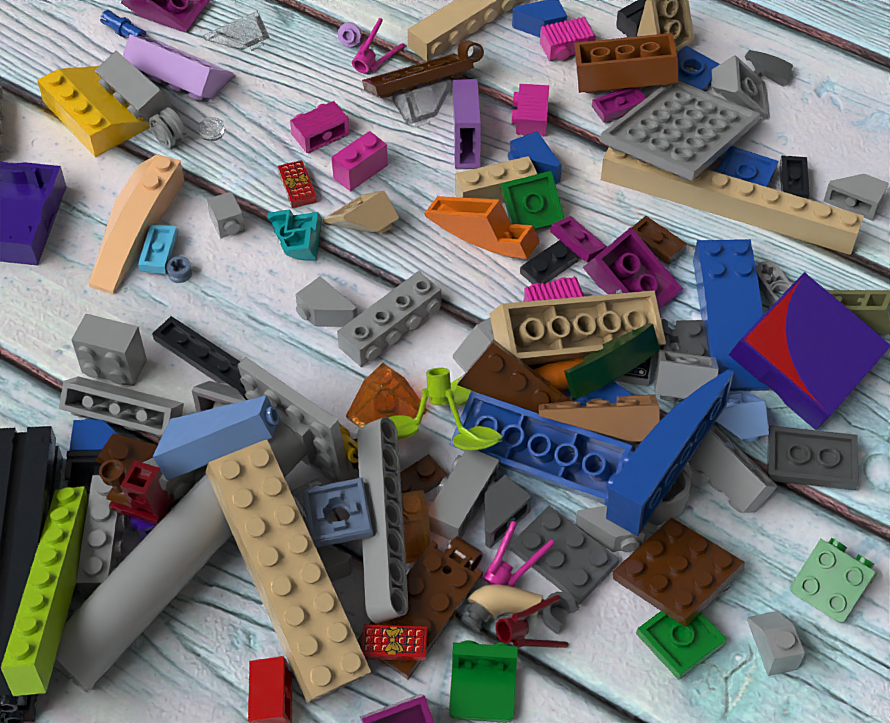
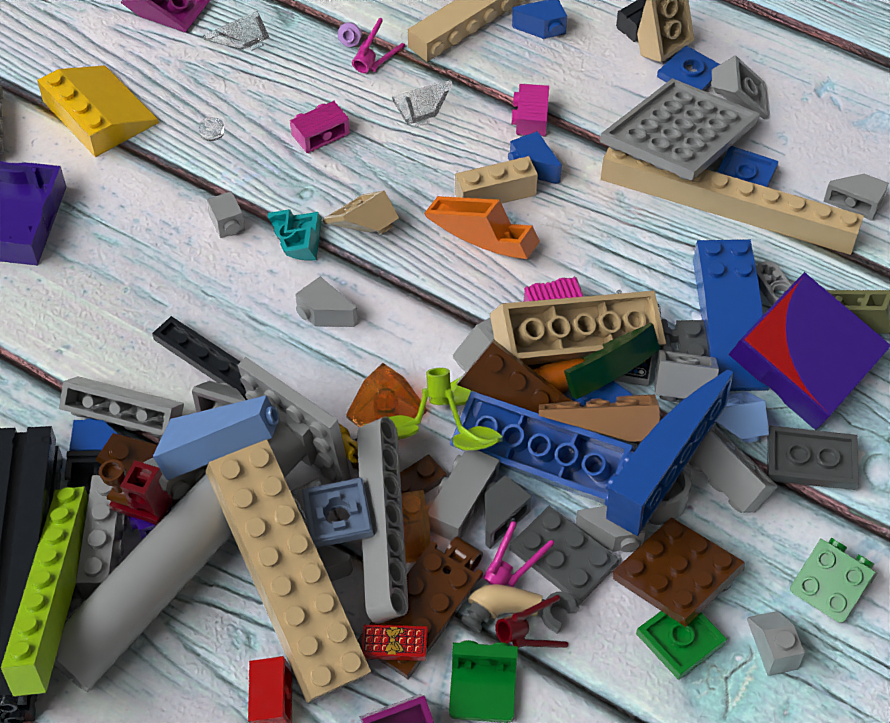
light grey brick [71,314,147,386] -> none
light nougat wedge [89,154,185,294] -> none
light grey slope [94,50,180,124] -> none
blue pin [100,9,146,38] -> none
lavender slope [123,34,234,101] -> none
medium azure plate [138,224,178,274] -> none
light grey wheel [149,108,187,148] -> none
sand blue bush [166,256,192,283] -> none
red tile [278,160,317,208] -> none
dark pink brick [332,131,388,191] -> none
light grey brick [337,271,441,367] -> none
reddish brown hinge [362,40,484,98] -> none
medium lavender slope [453,79,481,168] -> none
green plate [500,171,565,230] -> none
black plate [520,240,578,284] -> none
dark pink brick [540,16,596,61] -> none
magenta plate [550,216,607,263] -> none
dark orange brick [574,33,678,93] -> none
magenta slope [582,227,683,310] -> none
magenta plate [592,87,646,123] -> none
reddish brown plate [632,216,687,265] -> none
dark grey slope [745,50,793,86] -> none
black plate [780,155,809,199] -> none

